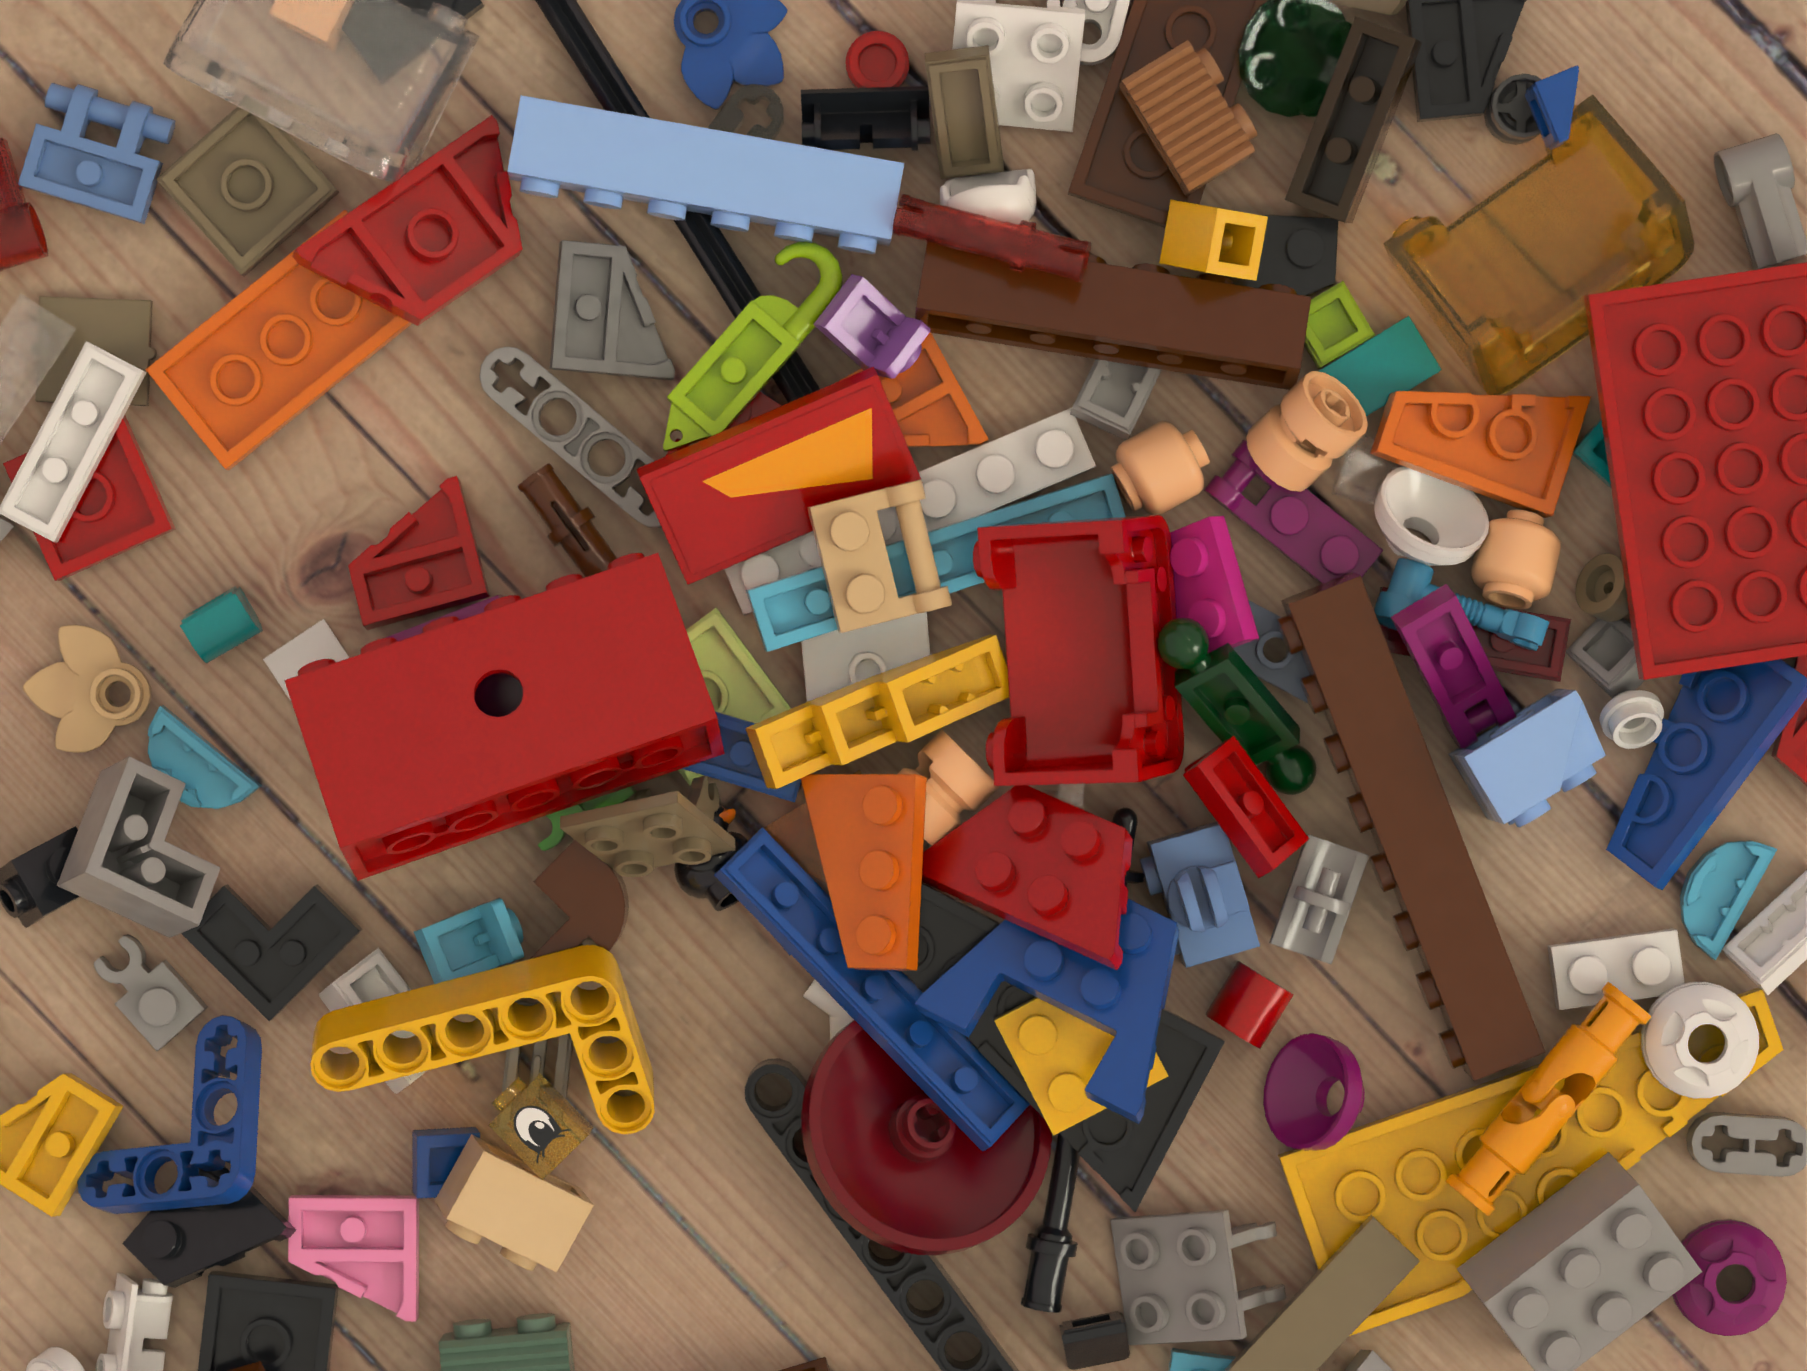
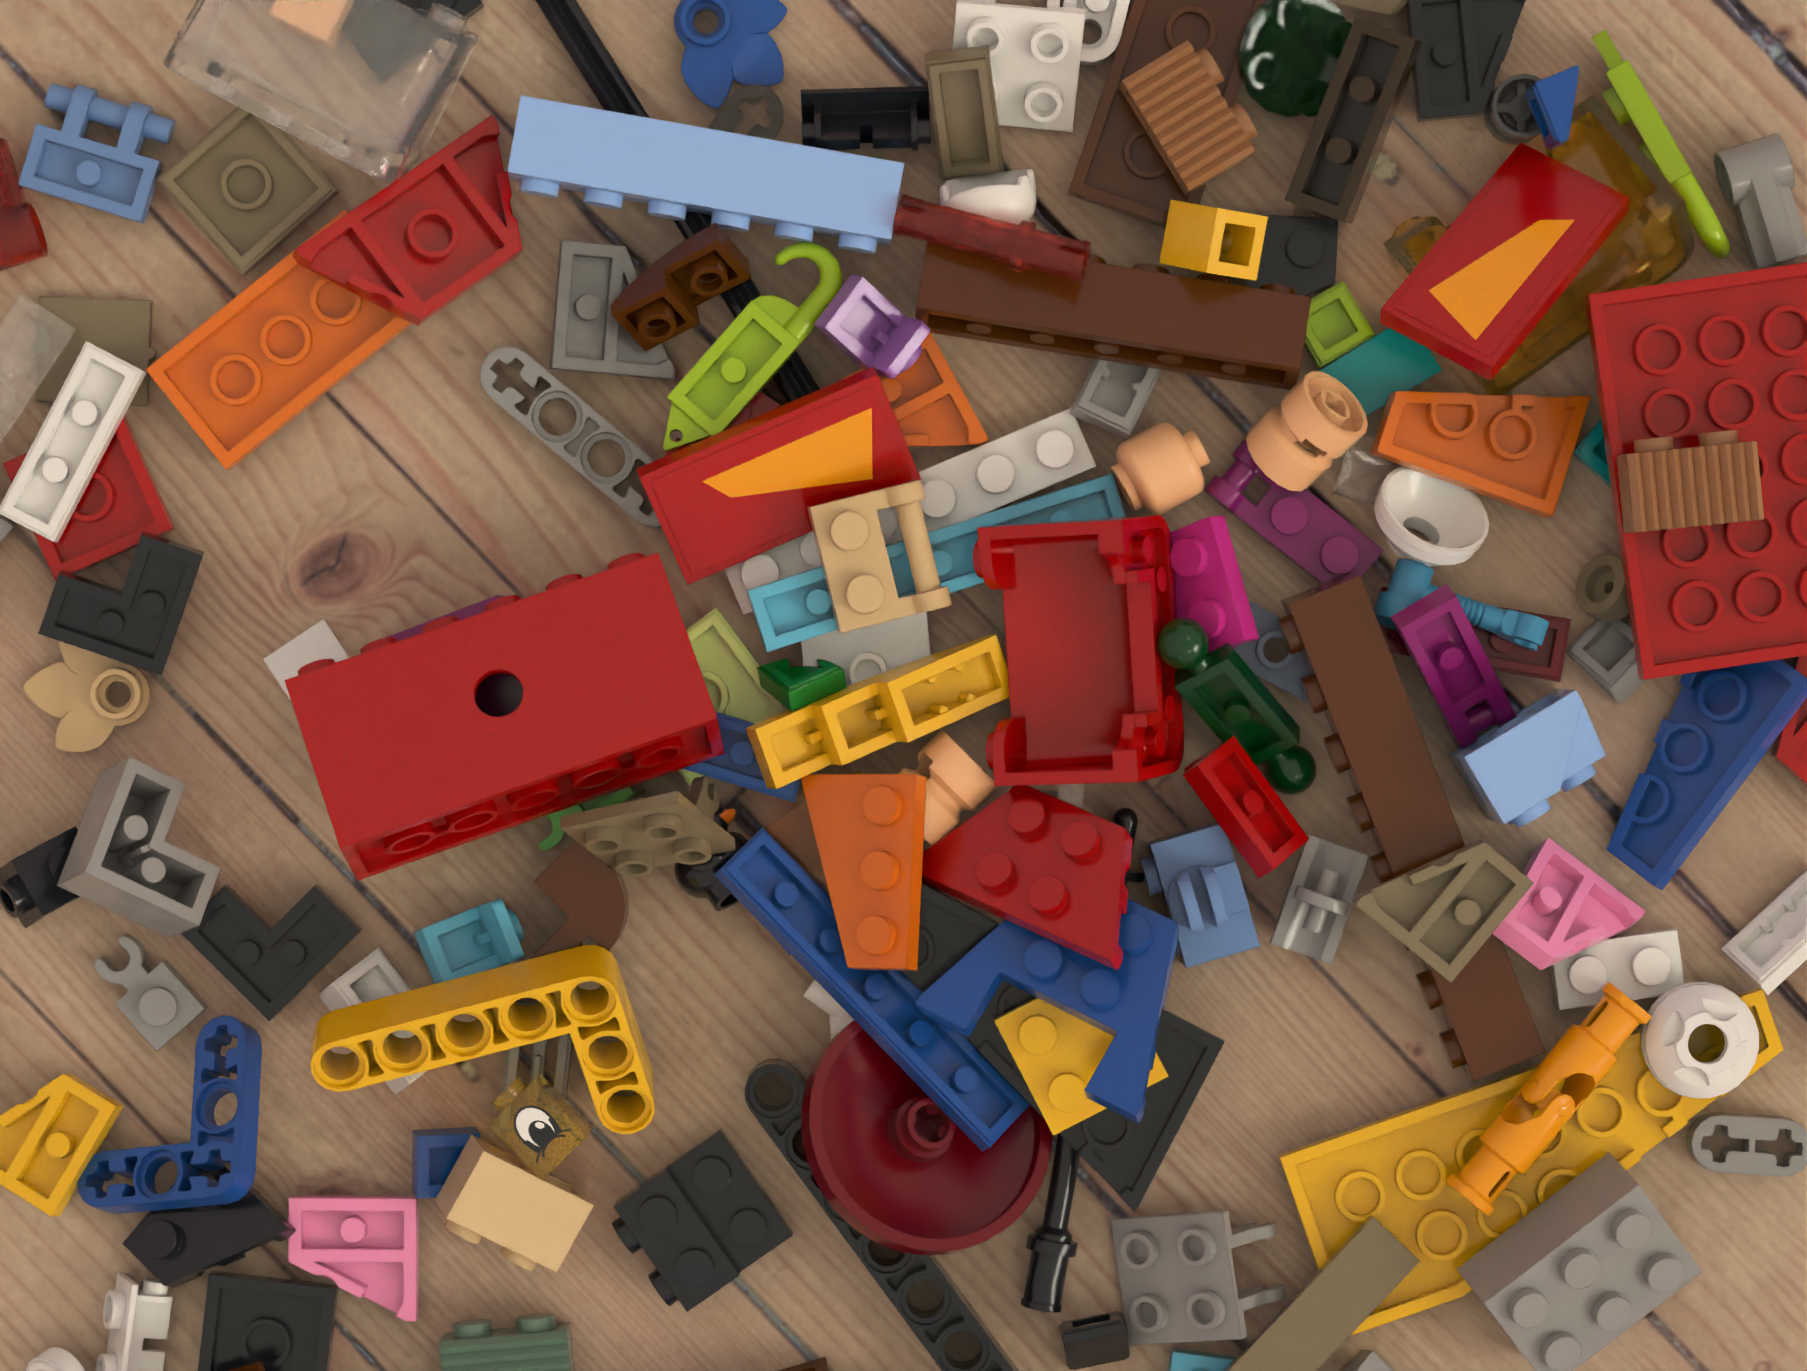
medium azure tile [148,705,262,809] -> none
teal brick [180,586,263,663] -> none
red wing [348,476,490,630] -> none
reddish brown pin [517,463,617,577] -> none
red tile [846,31,909,88] -> none
red brick [1205,961,1294,1049] -> none
magenta piece [1263,1033,1365,1151] -> none
light nougat head [1471,510,1561,609] -> none
white plate [1599,690,1664,749] -> none
magenta piece [1672,1219,1787,1336] -> none
medium azure tile [1680,840,1777,960] -> none
none -> black plate [38,531,204,675]
none -> reddish brown slope [610,222,752,352]
none -> black plate [612,1128,793,1312]
none -> green tile [757,659,847,712]
none -> dark tan wing [1352,839,1534,983]
none -> red tile [1380,142,1631,381]
none -> bright pink wing [1492,837,1645,970]
none -> lime plate [1591,29,1731,259]
none -> medium nougat brick [1616,430,1764,533]

